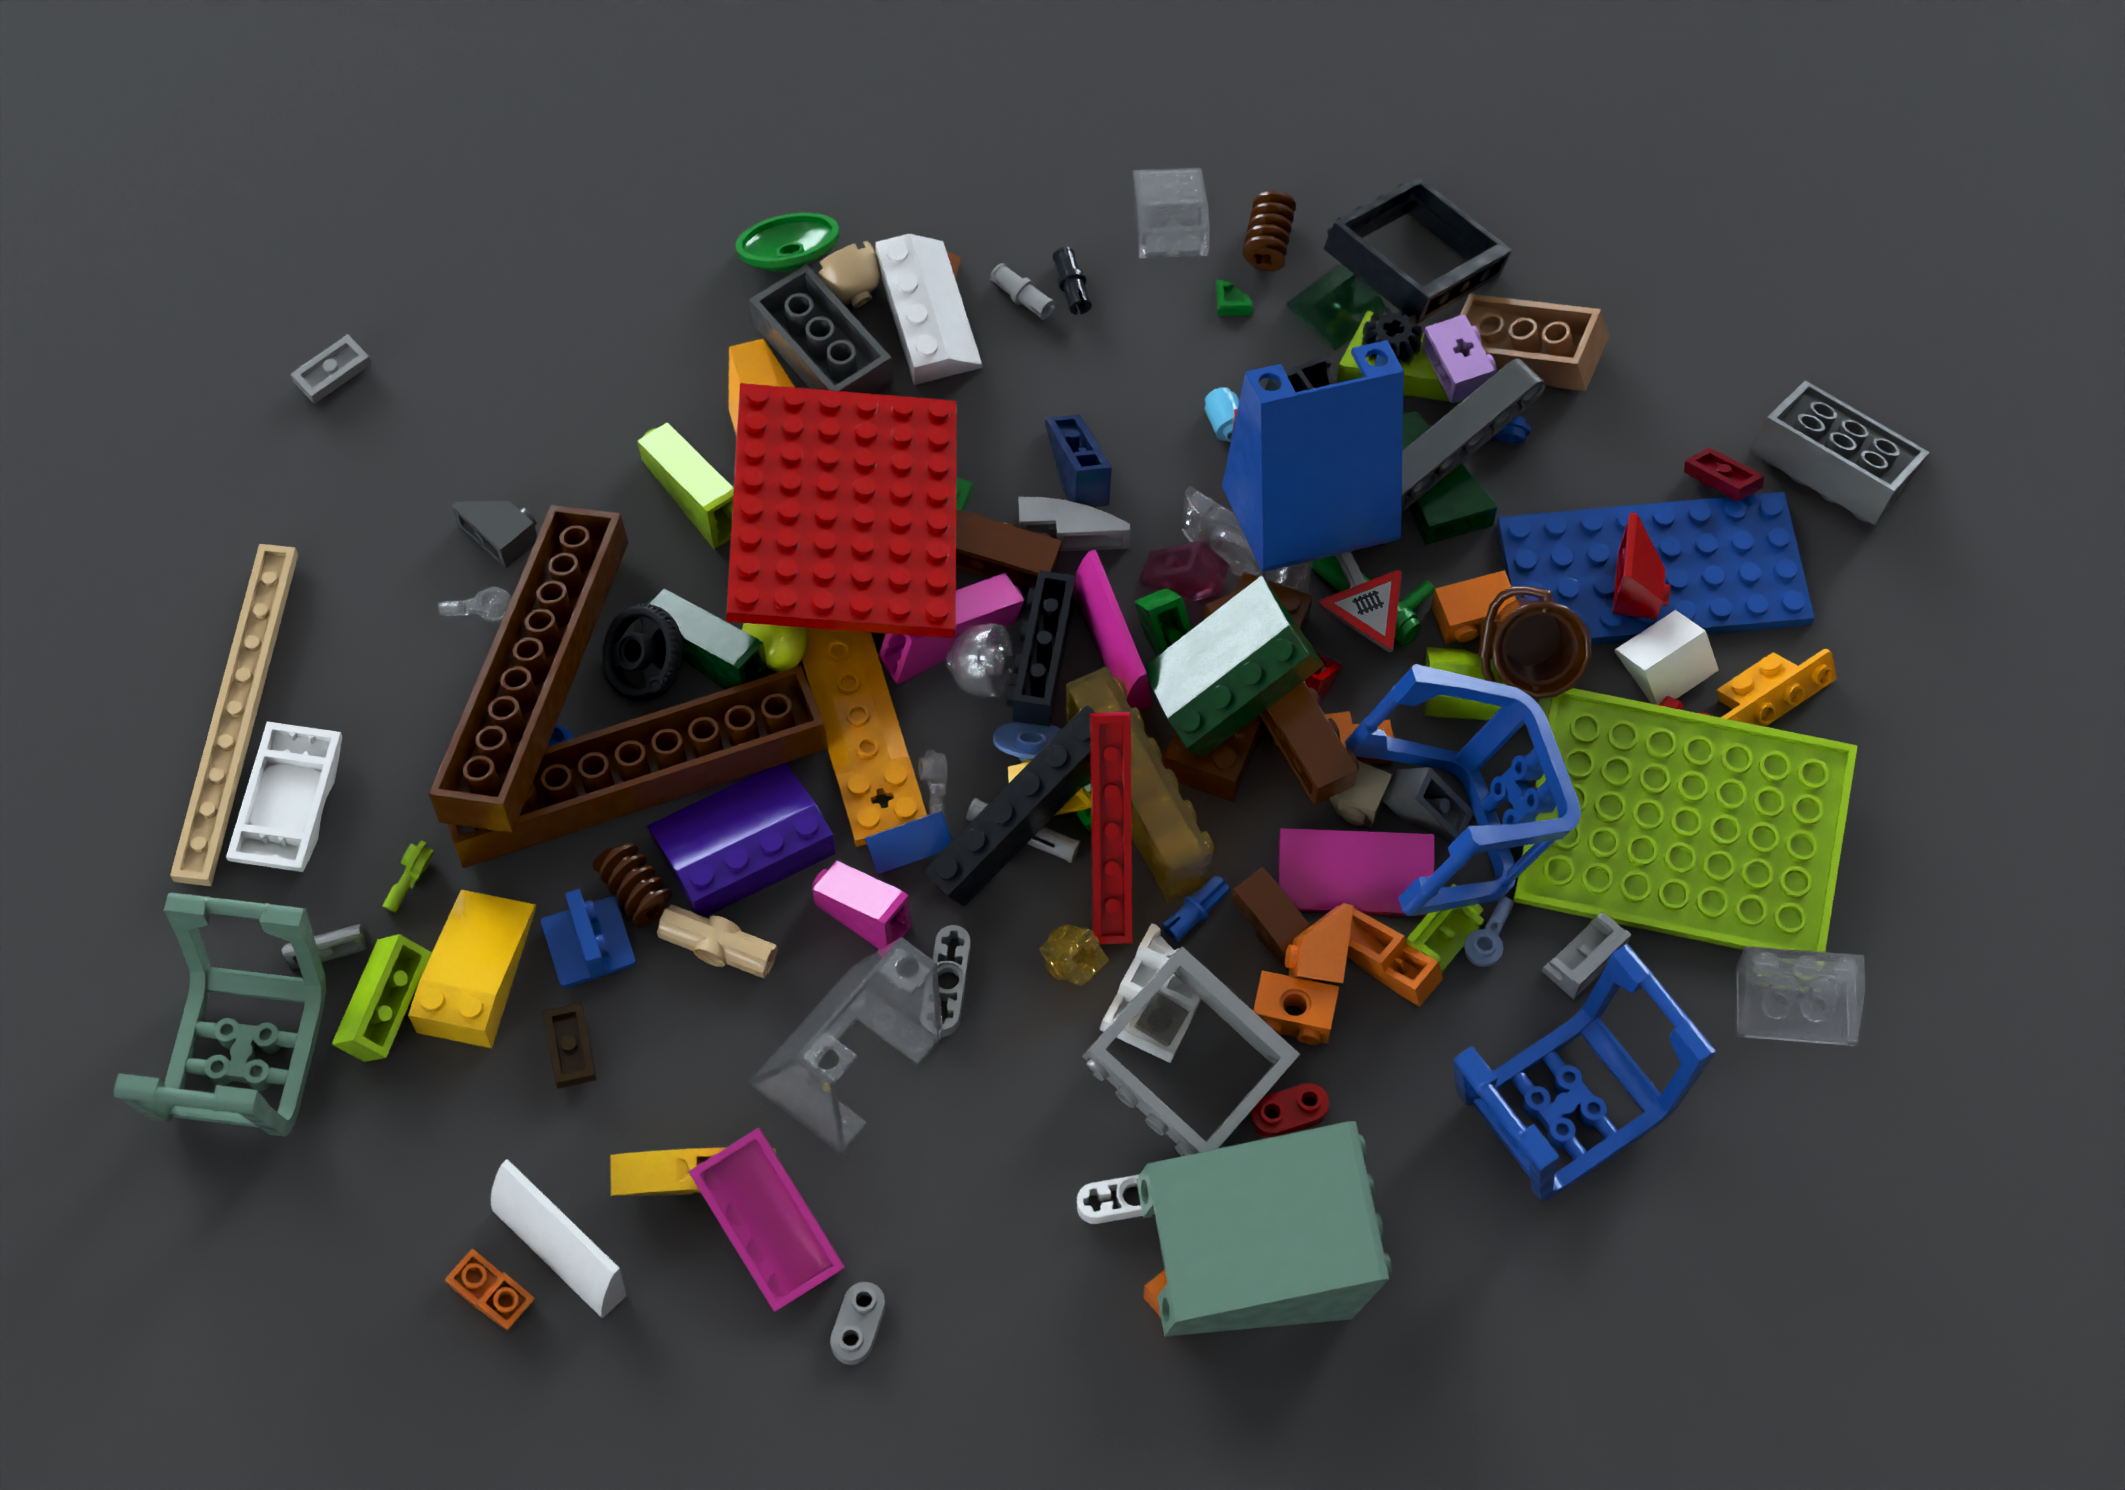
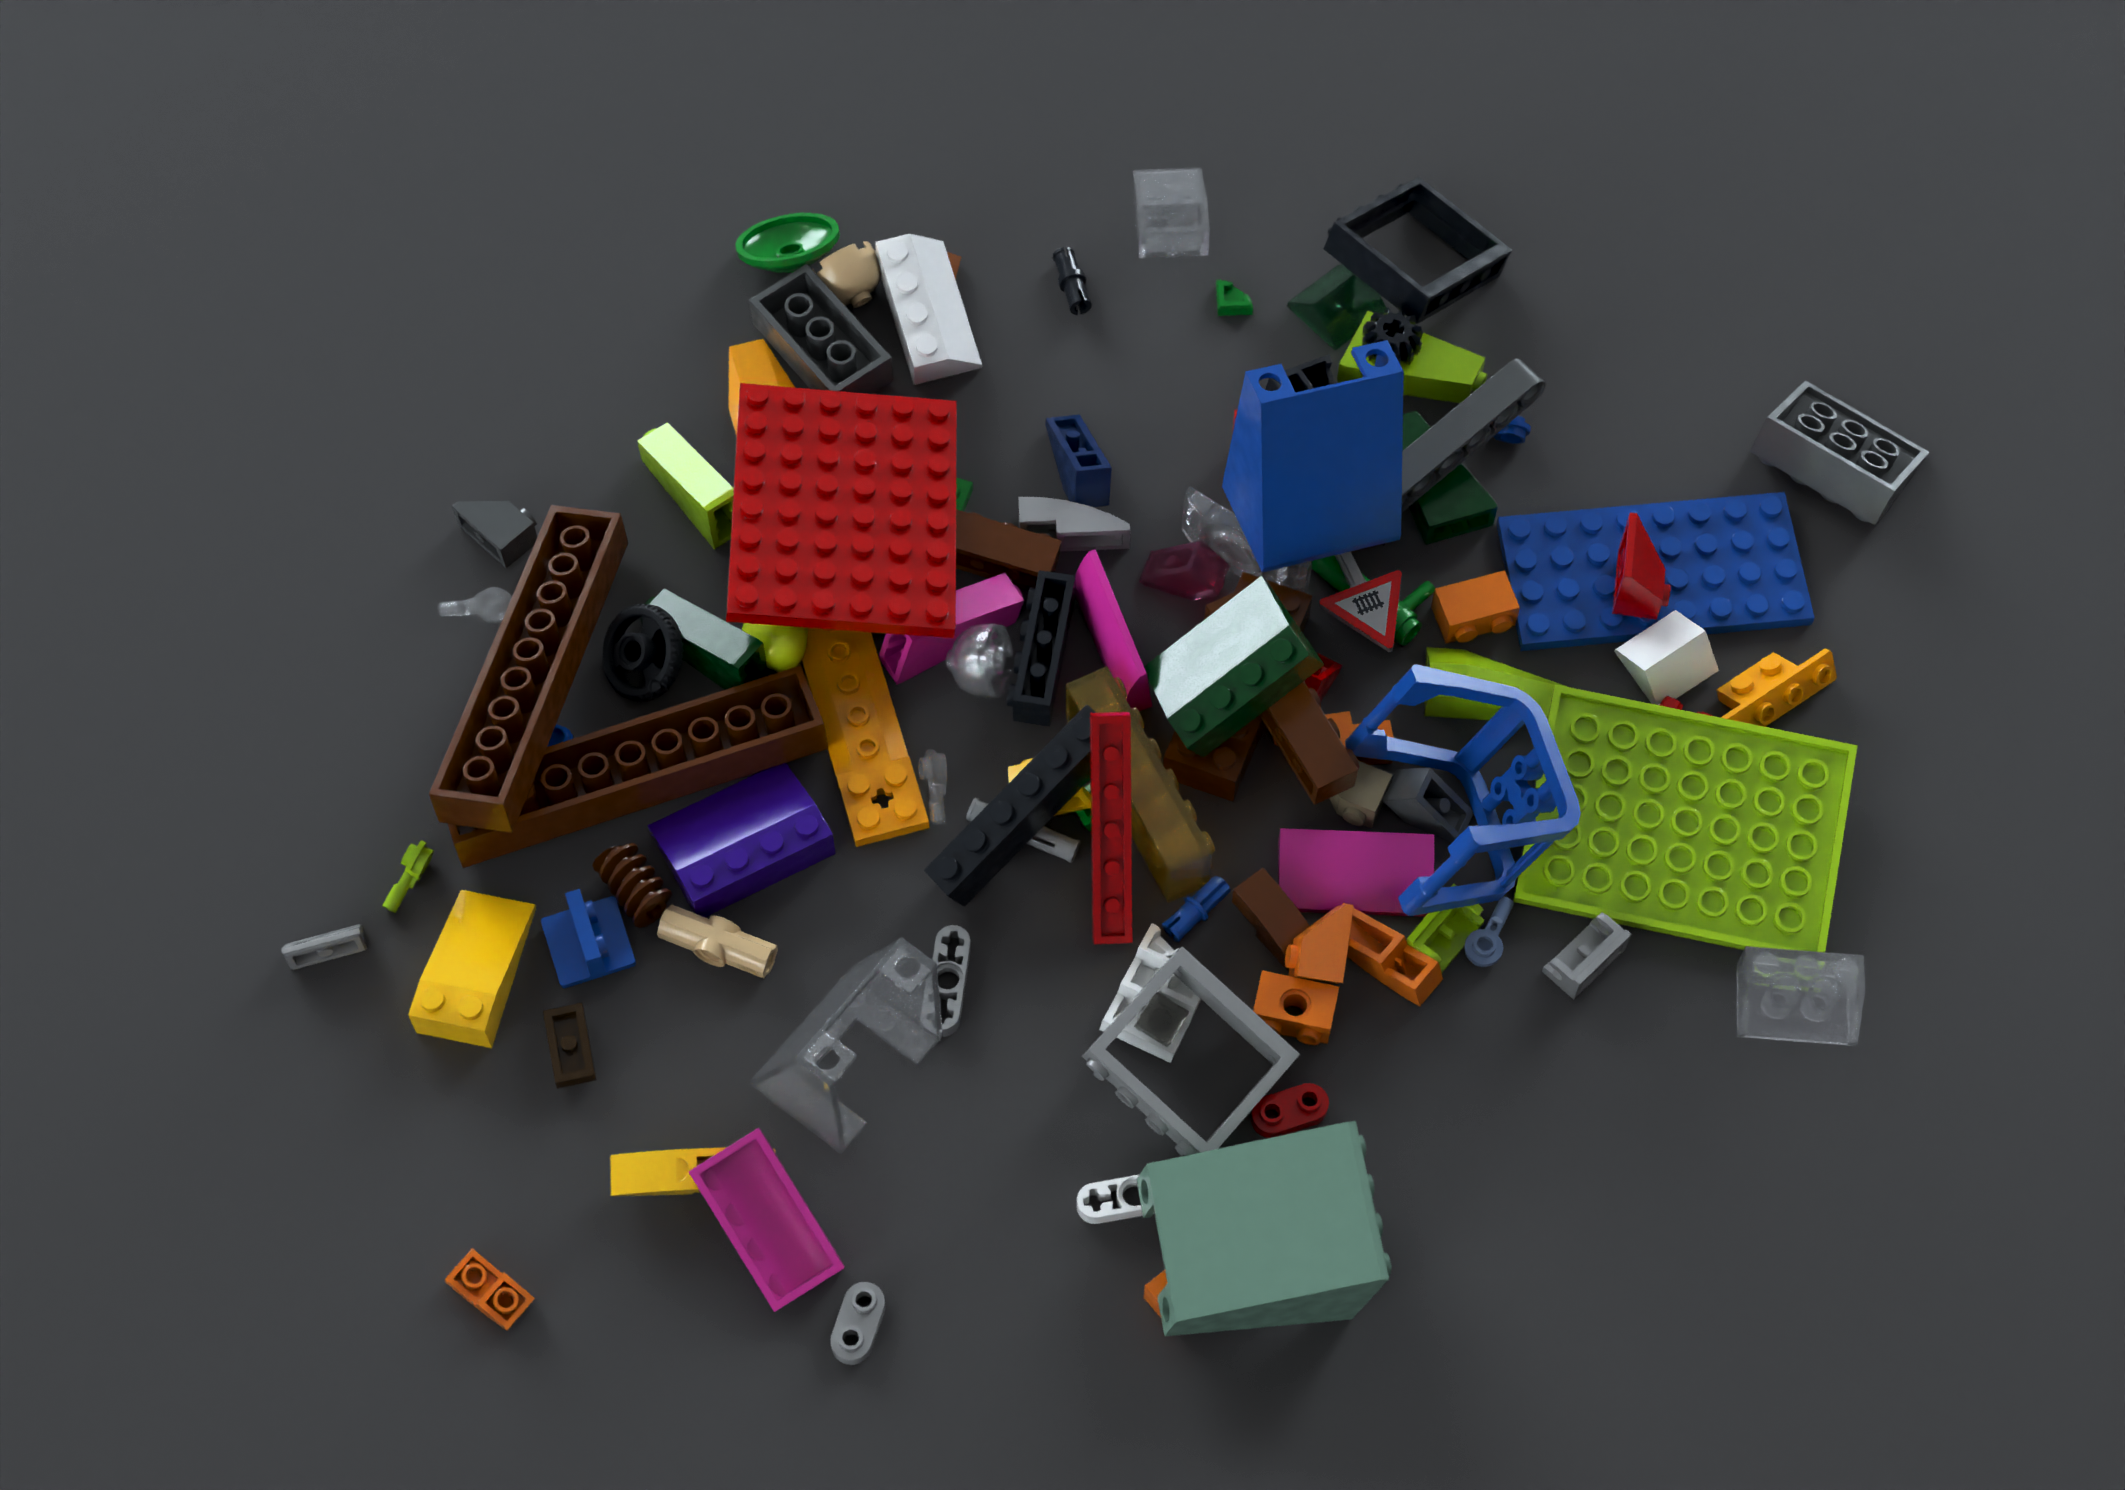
sand green windscreen [114,893,326,1137] -> none
tan plate [170,544,298,886] -> none
white slope [226,722,342,872] -> none
light grey plate [290,334,372,404] -> none
lime brick [332,934,432,1062] -> none
white slope [491,1159,626,1319] -> none
dark pink slope [812,860,912,955] -> none
blue slope [865,811,953,874] -> none
light grey pin [990,263,1056,320] -> none
medium blue dish [993,722,1062,761] -> none
clear yellow brick [1039,923,1110,986] -> none
green slope [1134,588,1192,657] -> none
medium azure brick [1204,387,1239,442] -> none
reddish brown piece [1243,191,1296,271] -> none
lavender brick [1422,314,1497,403] -> none
blue windscreen [1453,944,1717,1201] -> none
medium nougat slope [1460,294,1609,391] -> none
reddish brown piece [1478,586,1592,703] -> none
dark red plate [1684,447,1764,501] -> none

